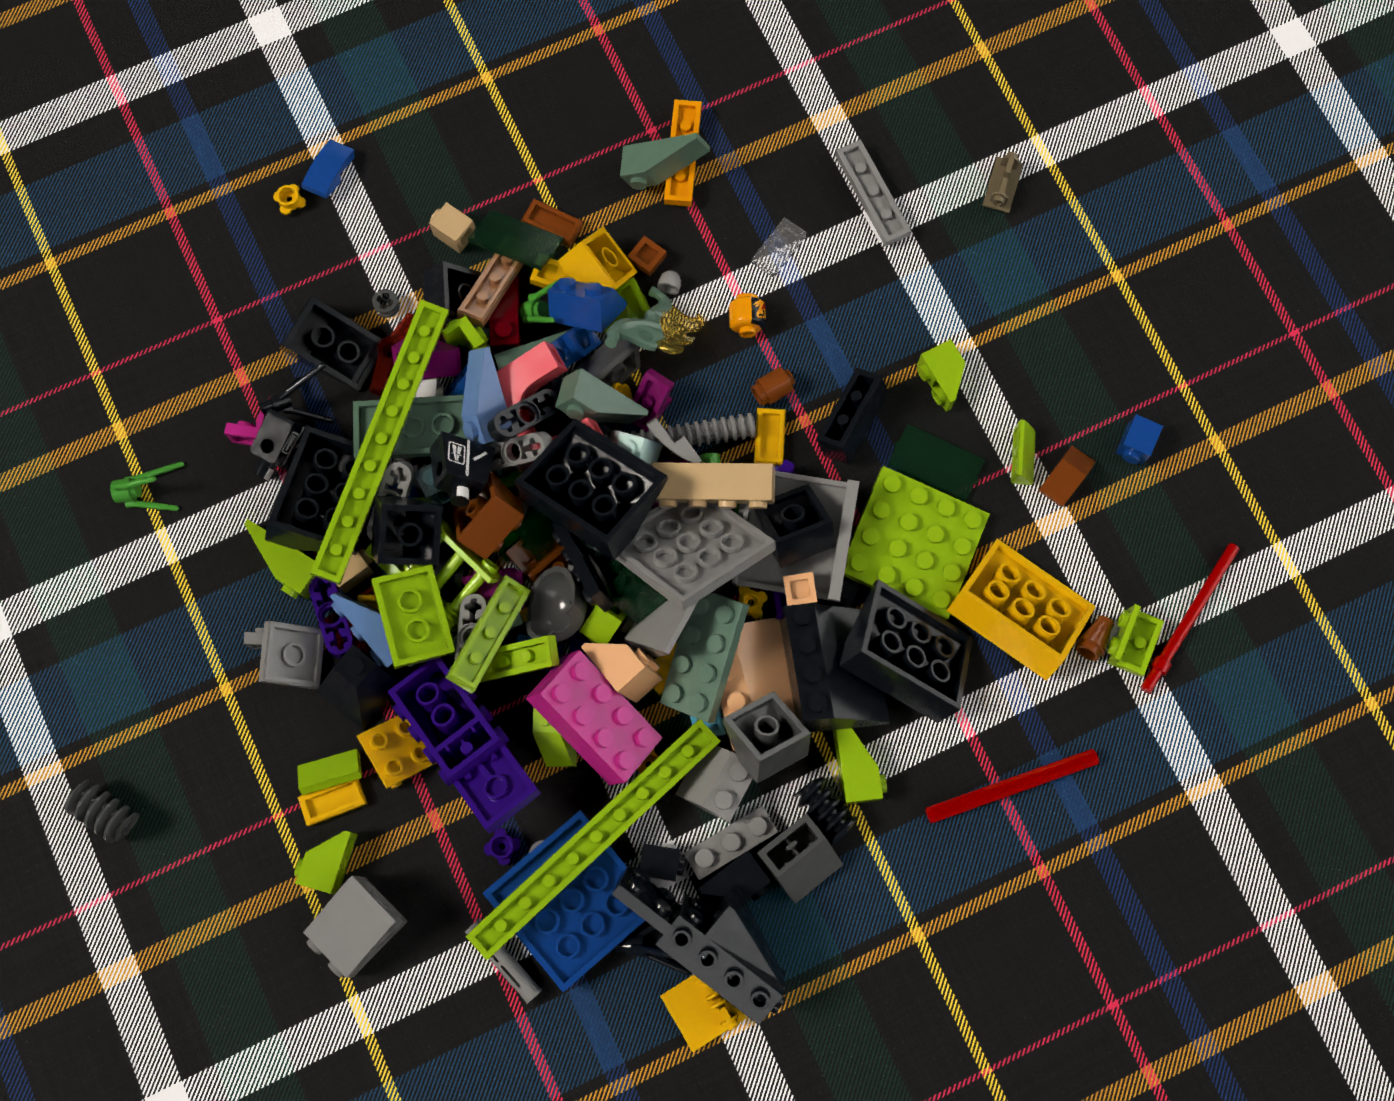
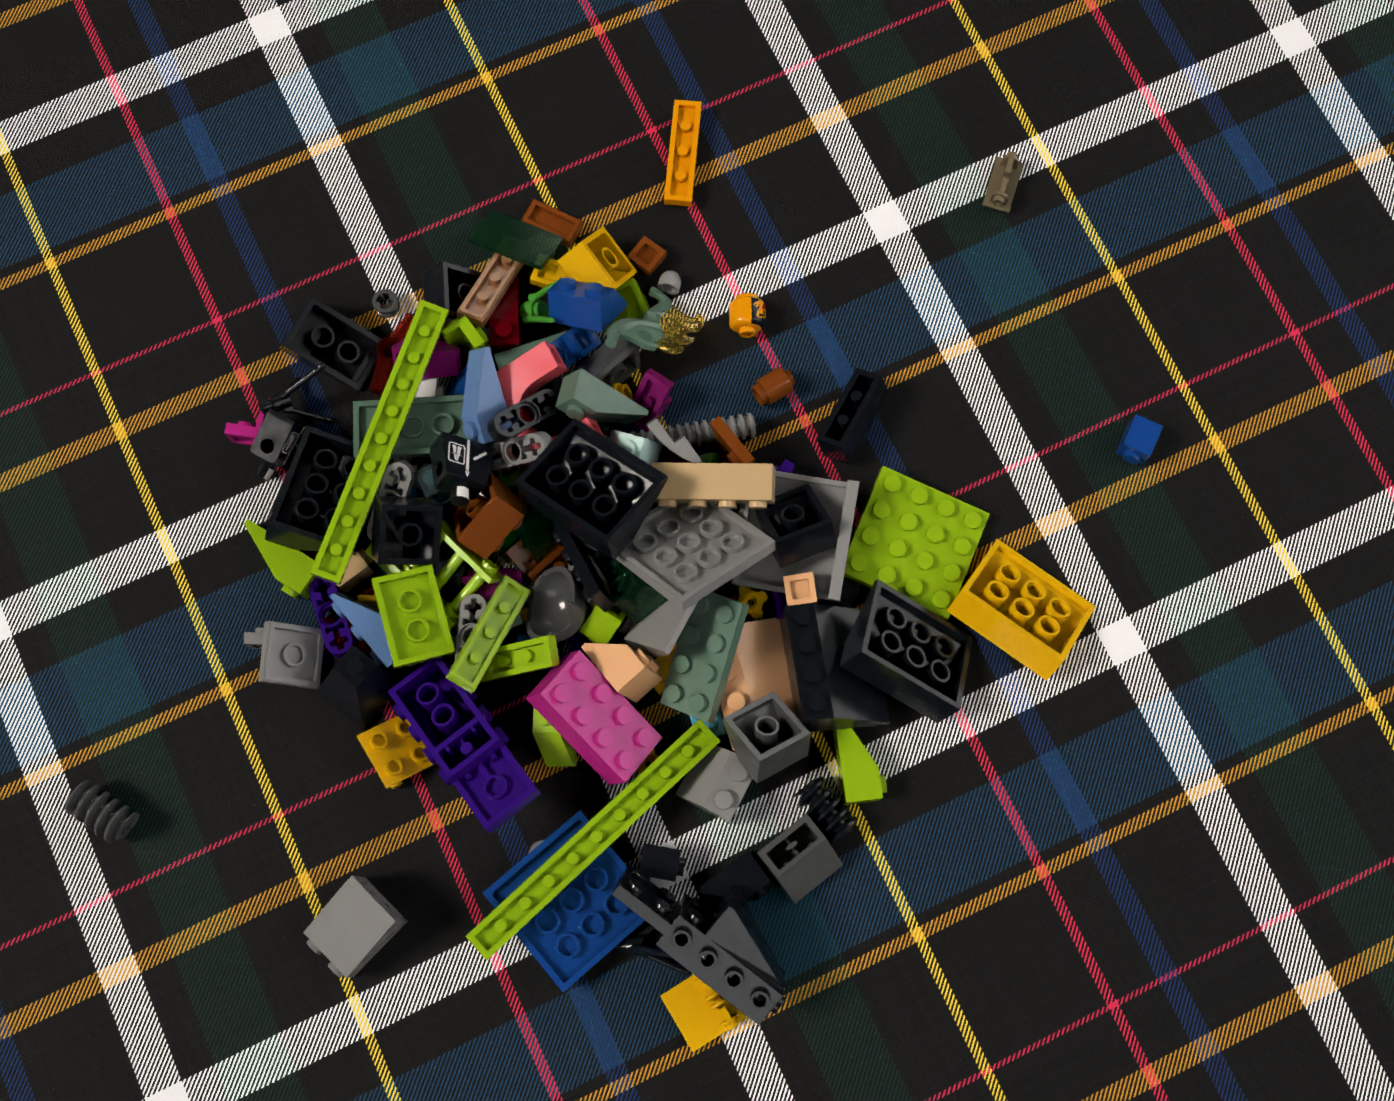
bright green plant [110,462,184,511] -> none
yellow plate [273,184,306,215] -> none
lime slope [294,831,358,894] -> none
lime tile [297,749,362,795] -> none
yellow tile [297,779,368,827] -> none
blue slope [302,139,355,199] -> none
tan brick [429,202,477,253] -> none
light grey pin [465,918,542,1004] -> none
dark purple plate [484,828,521,865] -> none
sand green slope [620,133,710,190] -> none
light grey plate [683,805,778,880] -> none
clear plate [751,217,807,278] -> none
yellow tile [754,408,786,467] -> none
light grey plate [835,139,911,247] -> none
clear green piece [887,424,985,502] -> none
lime slope [917,339,966,412] -> none
red axle [925,749,1099,823] -> none
lime slope [1011,419,1036,485] -> none
dark orange slope [1038,445,1096,507] -> none
dark orange cone [1076,615,1115,661] -> none
lime bracket [1106,604,1164,677] -> none
red bar [1140,543,1240,694] -> none
none -> dark orange wing [710,416,755,463]

